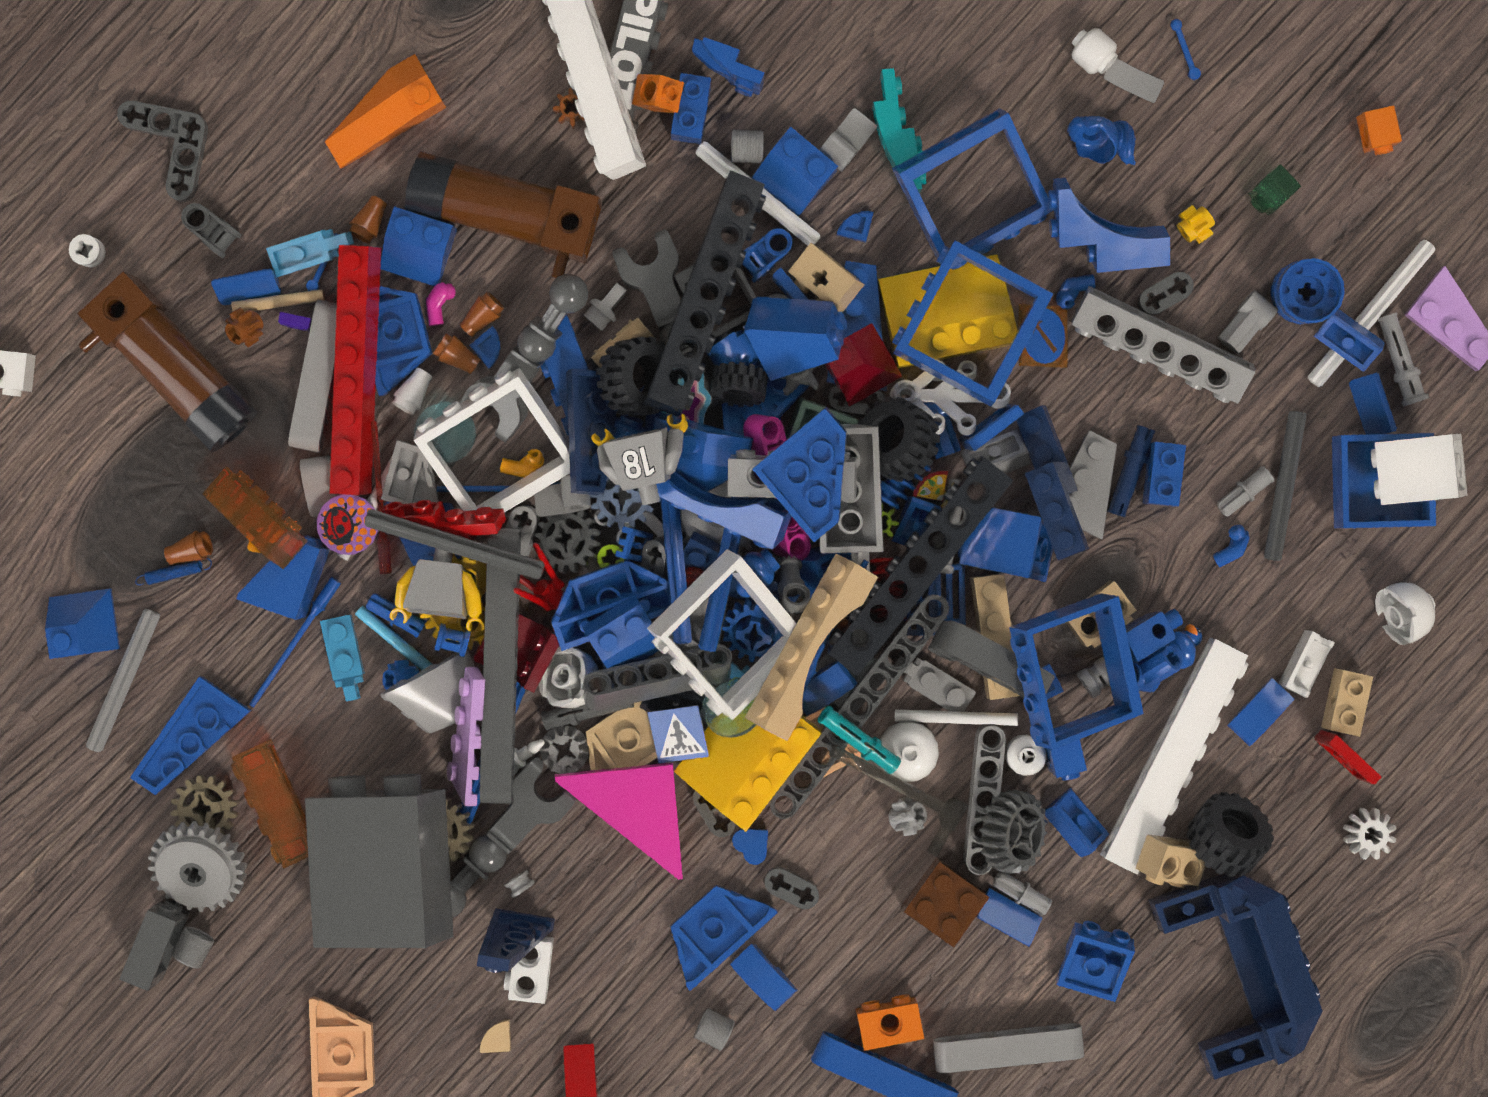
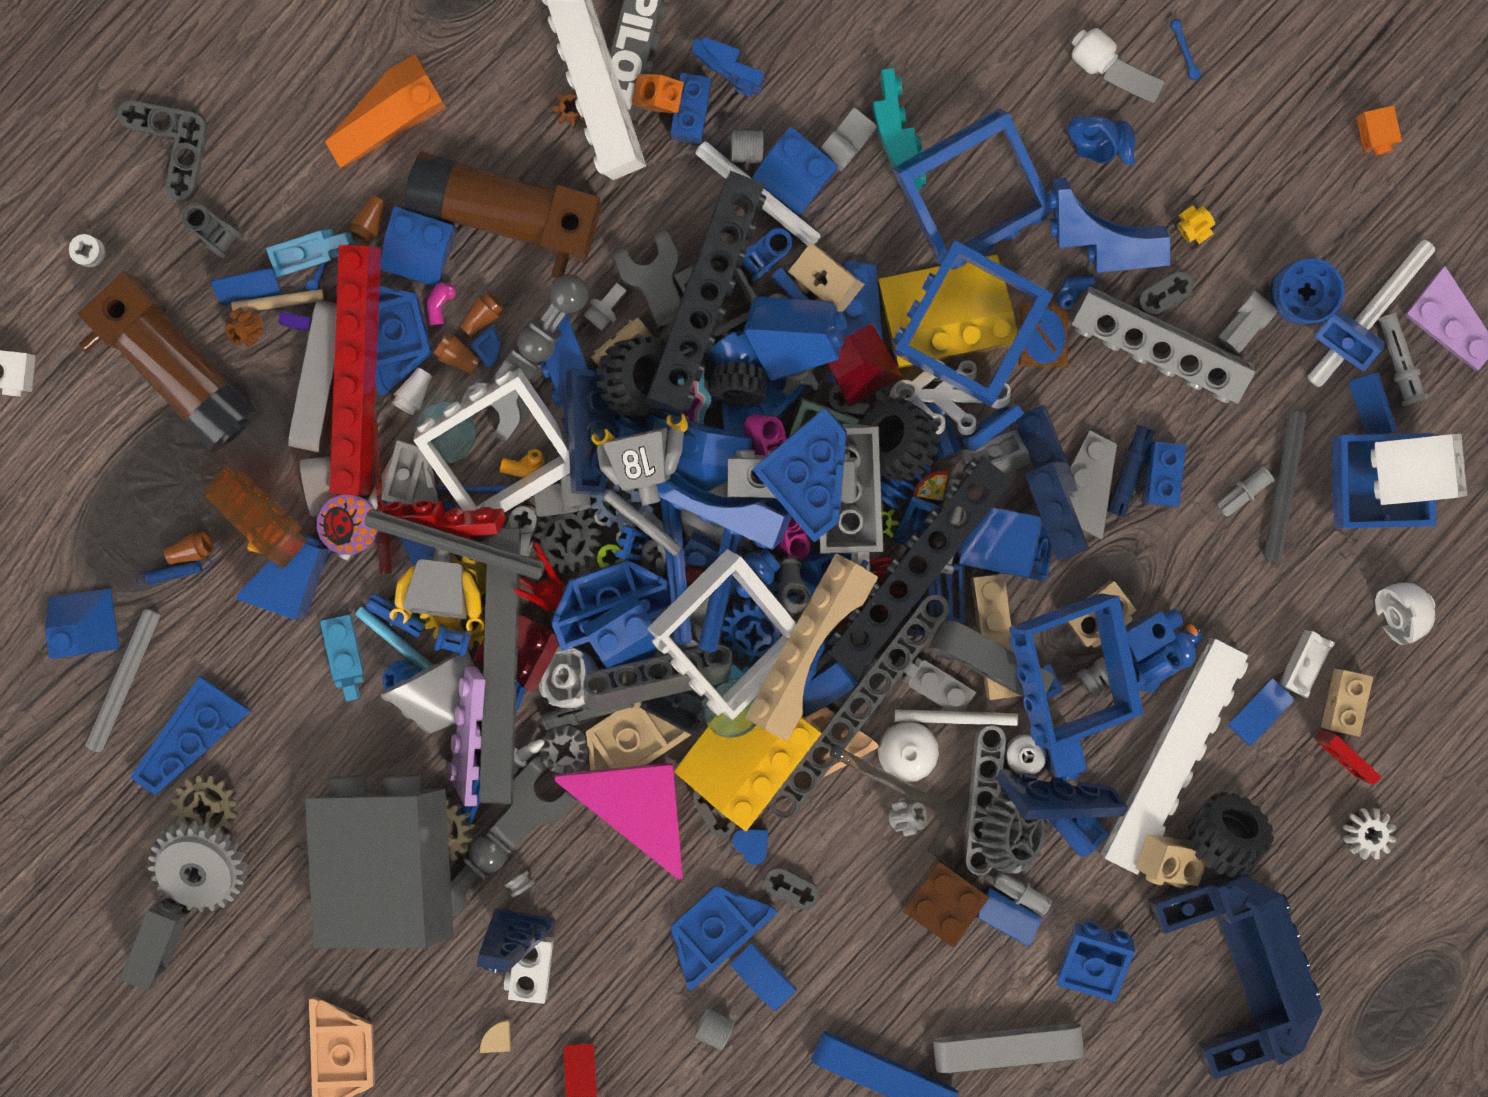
light grey piece [171,926,215,969] -> none
clear orange brick [231,739,308,869] -> none
blue piece [249,577,341,708] -> none
sticker [647,706,709,763] -> none
teal pin [818,706,901,774] -> none
blue tile [836,211,873,243] -> none
orange brick [856,994,924,1051] -> none
blue arm [1213,525,1250,568] -> none
clear green brick [1247,164,1301,215] -> none
none -> light grey bar [604,489,683,557]
none -> dark blue wing [996,769,1128,820]

